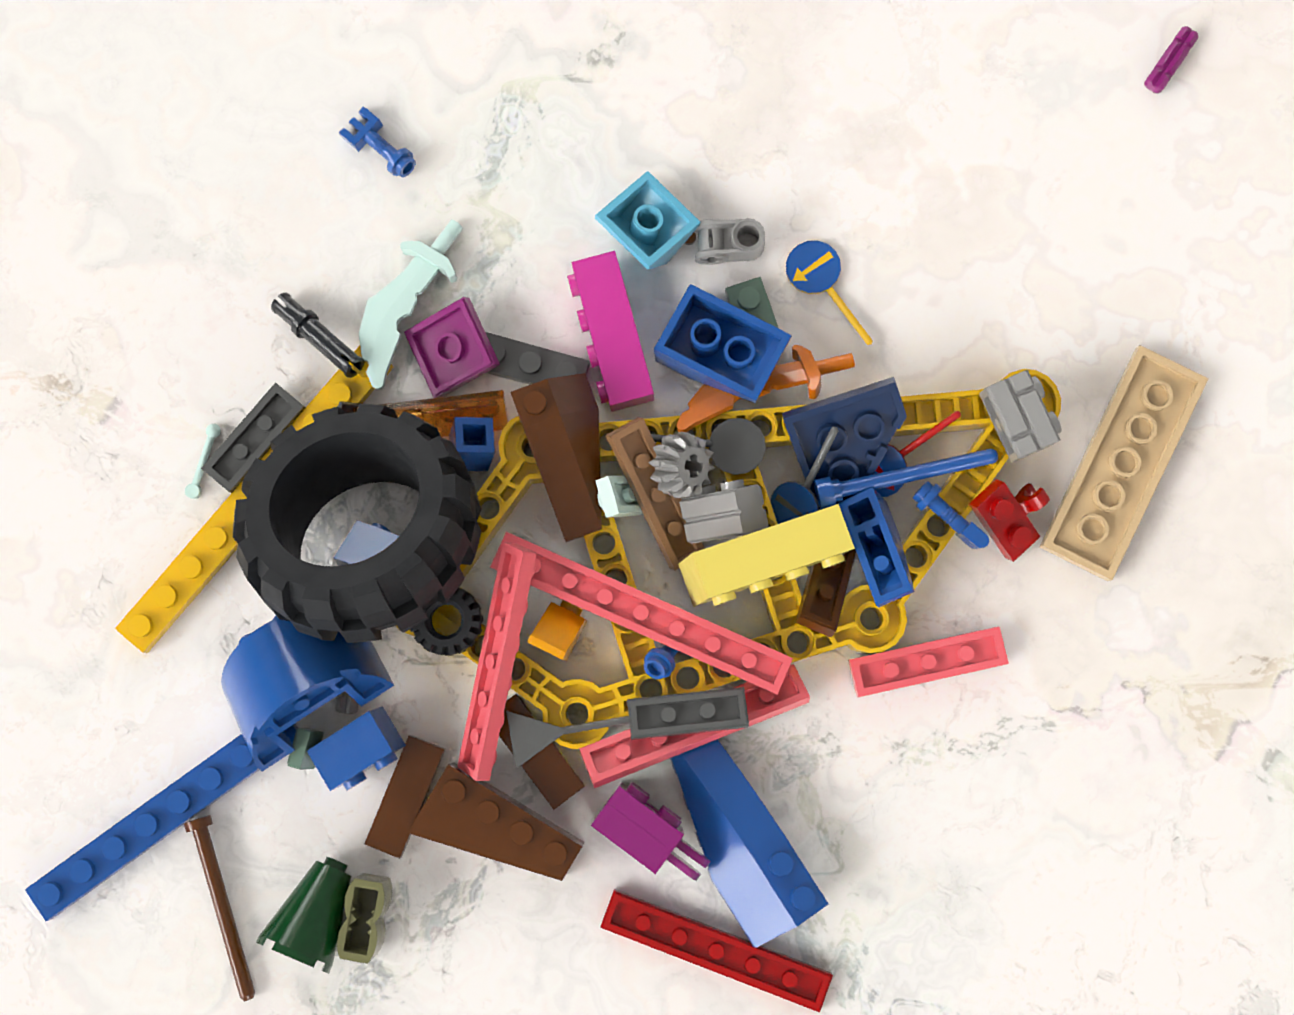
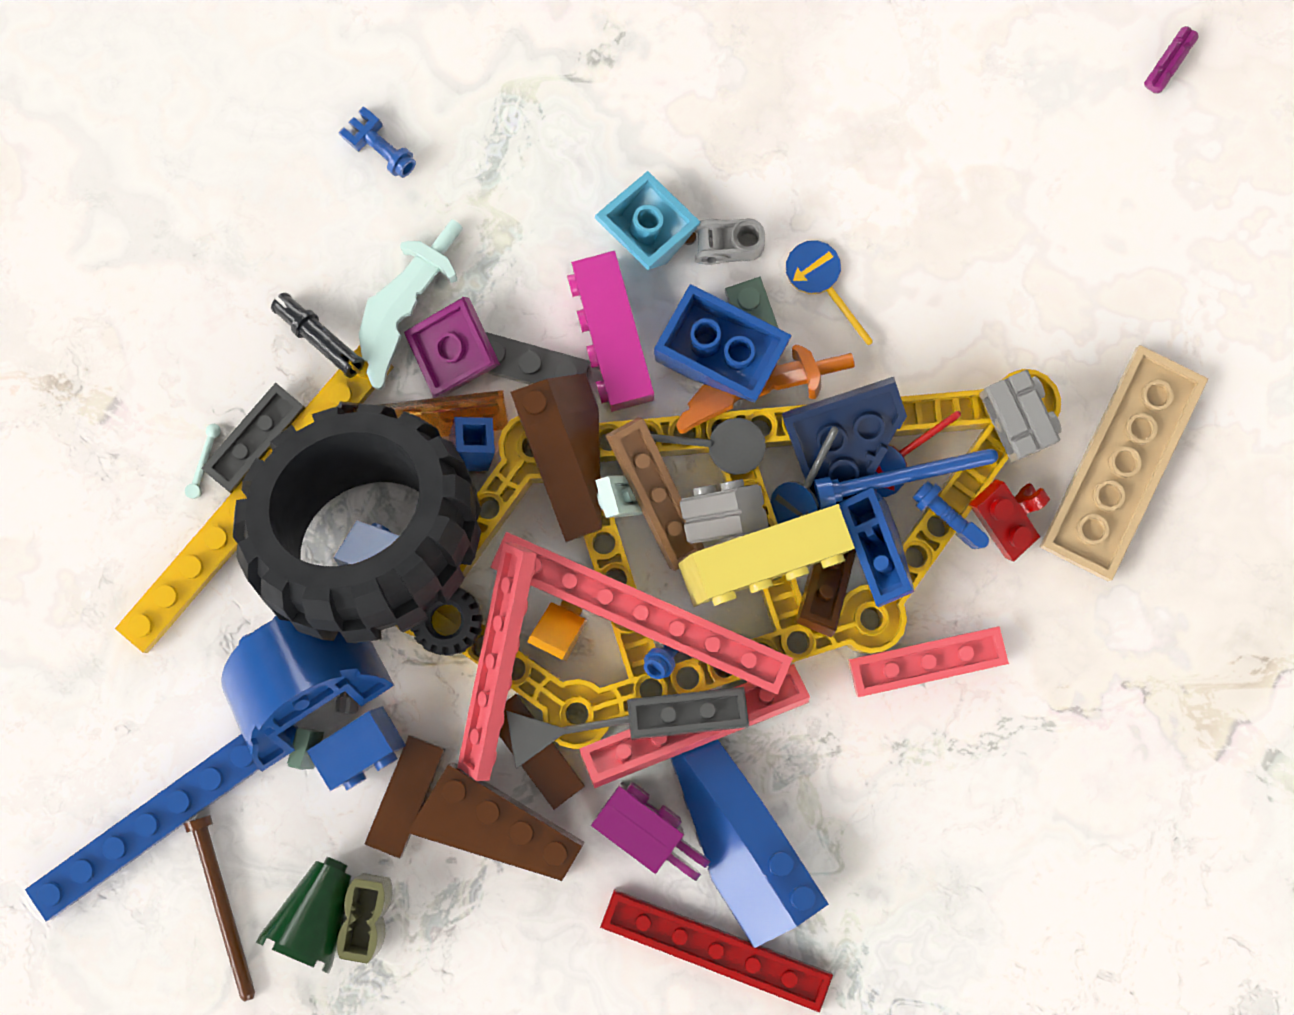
light grey gear [648,432,715,499] -> none

